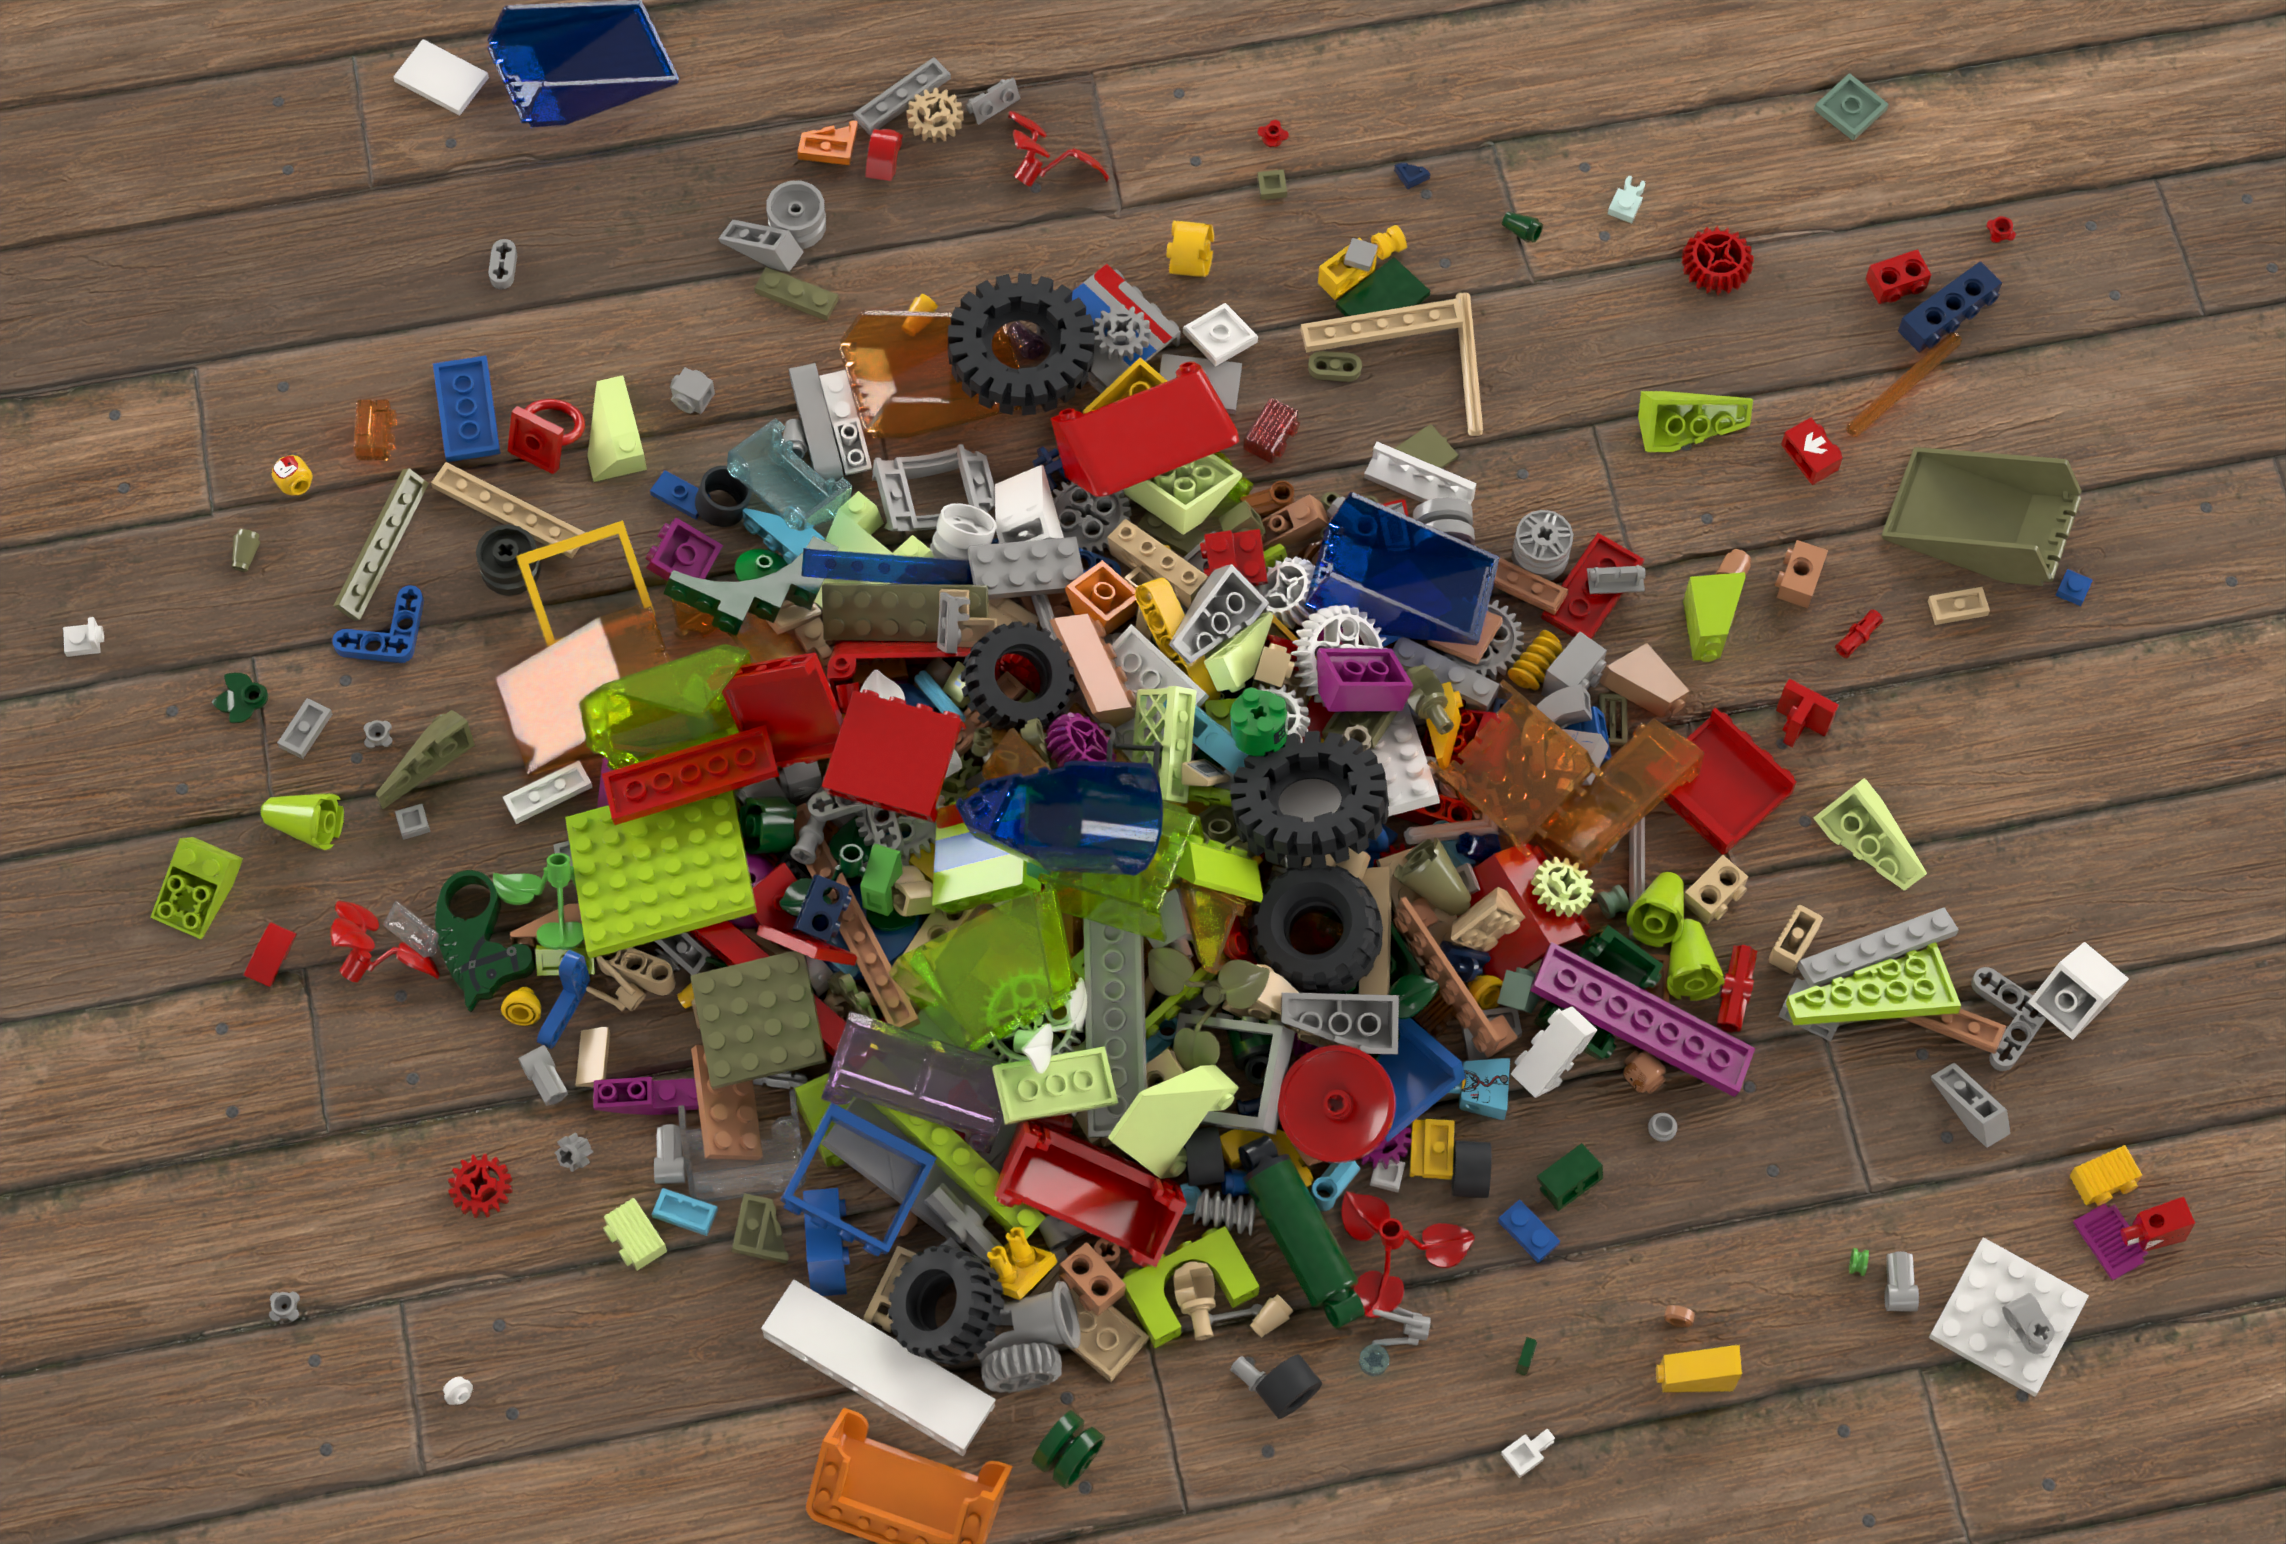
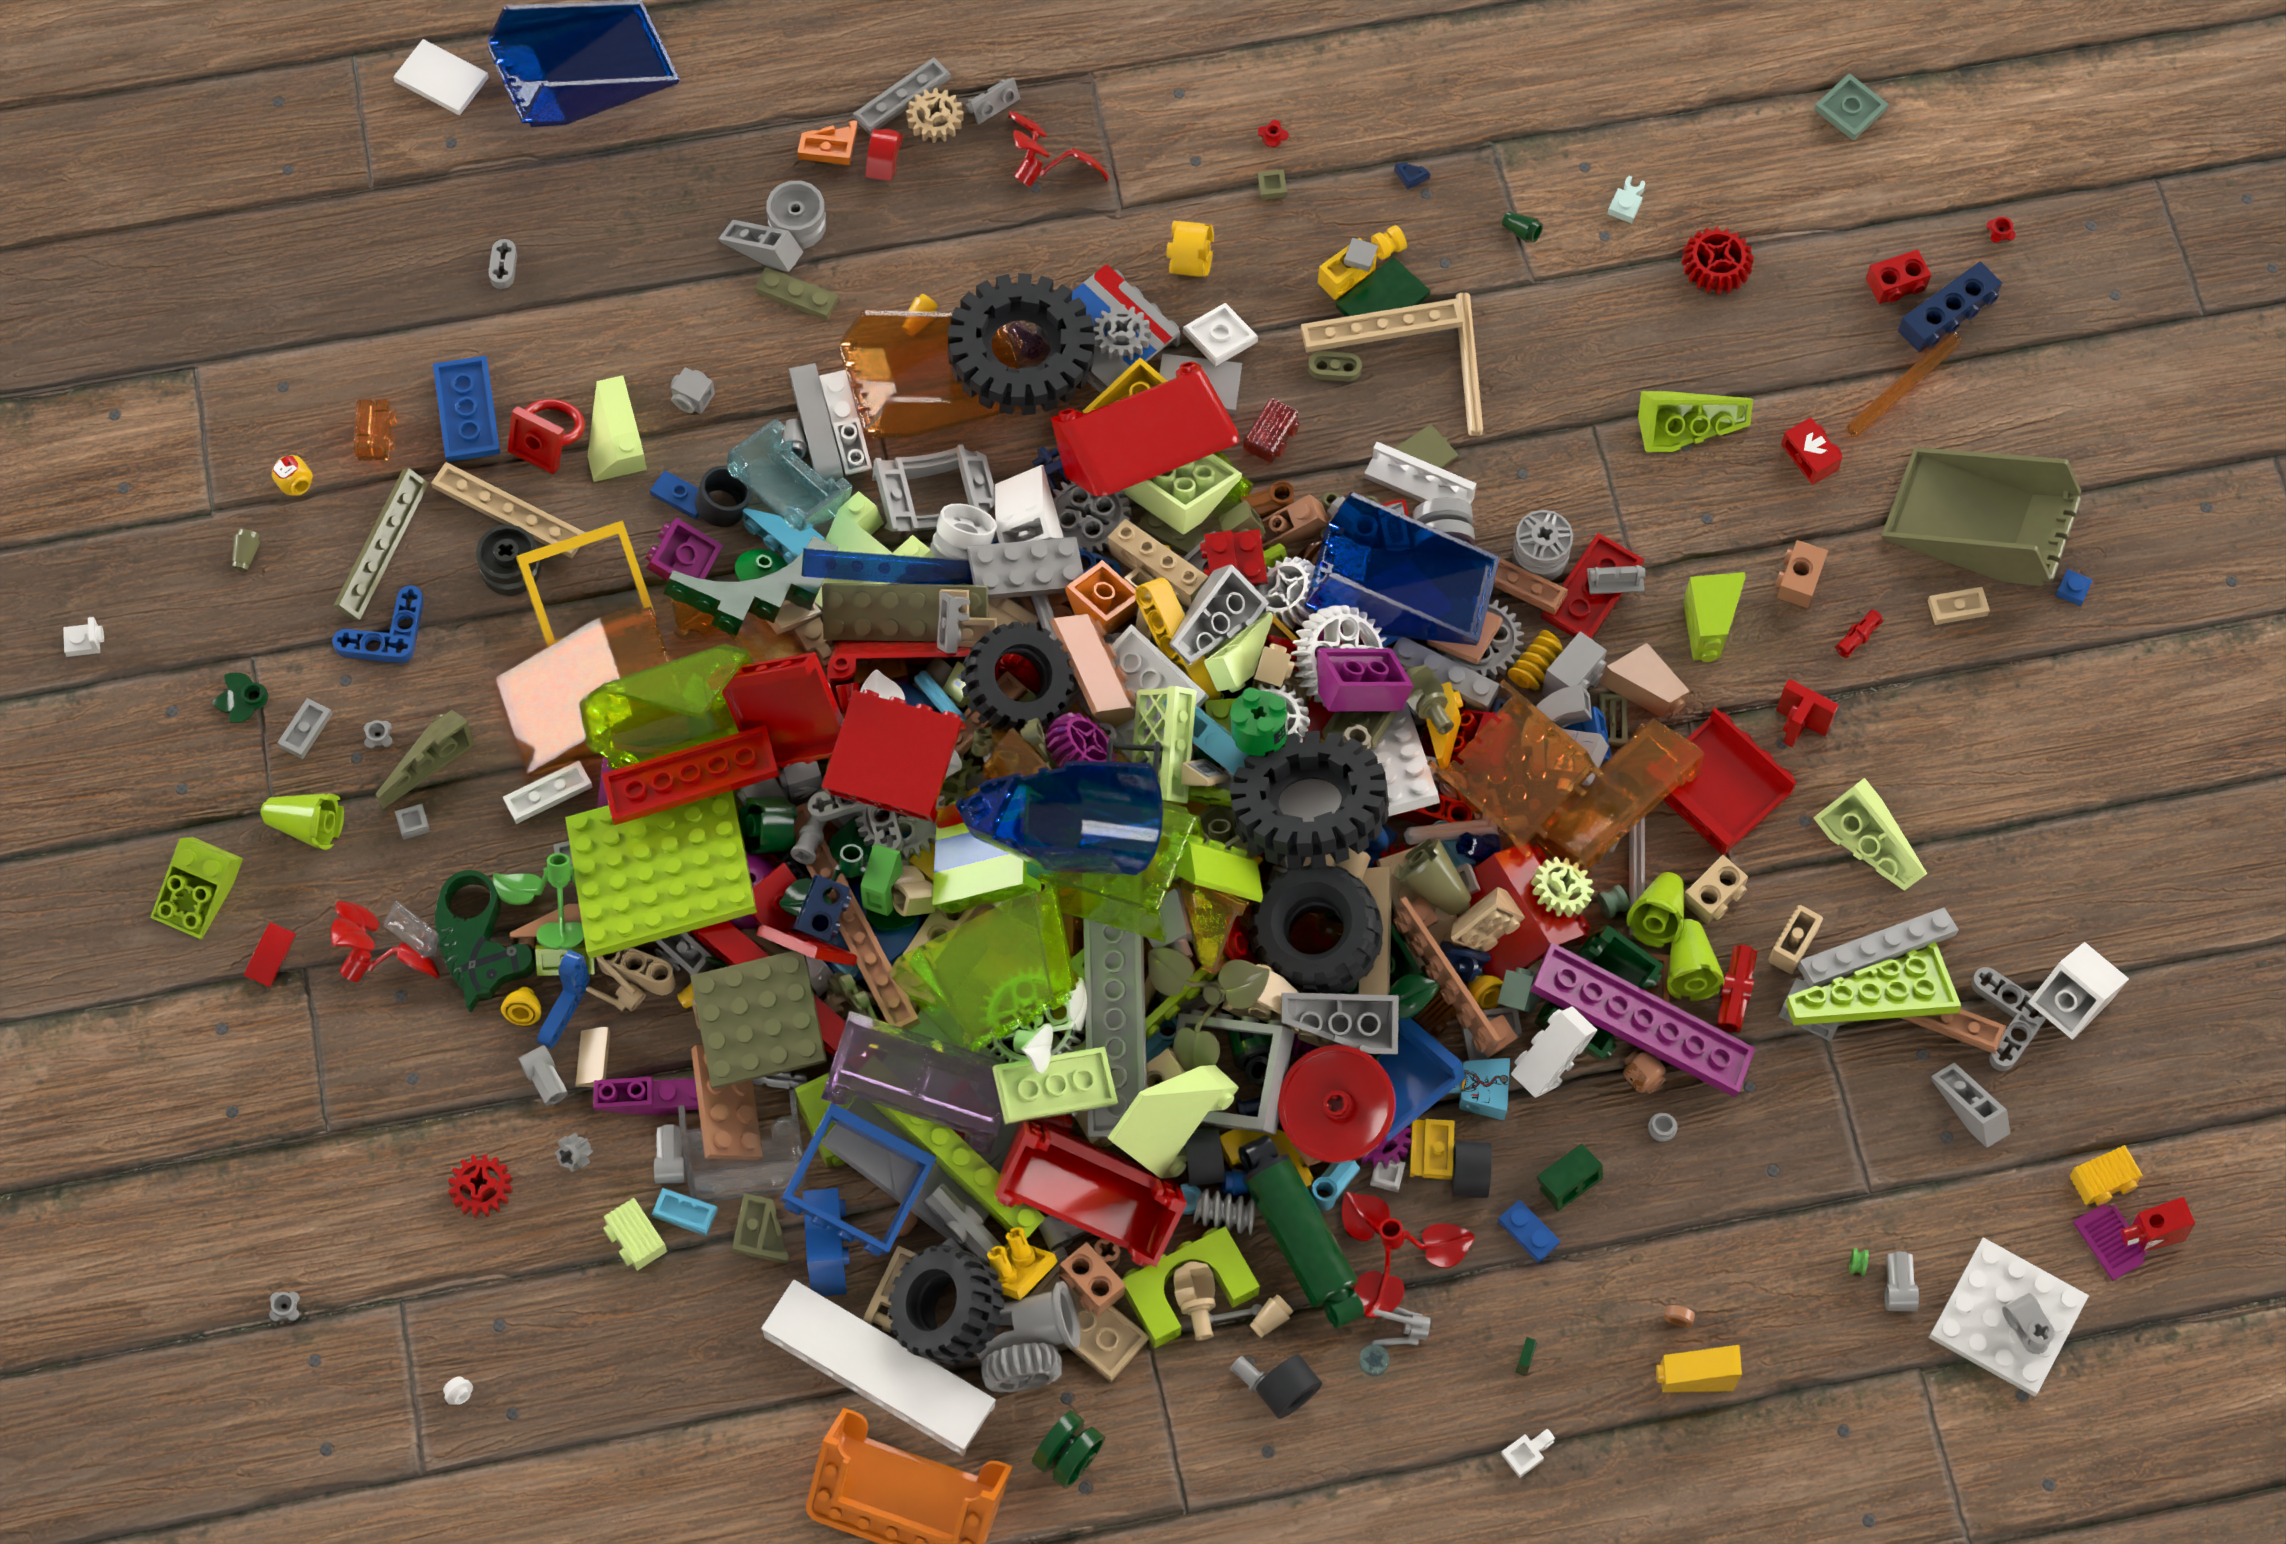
nougat brick [1715,549,1751,576] -> none

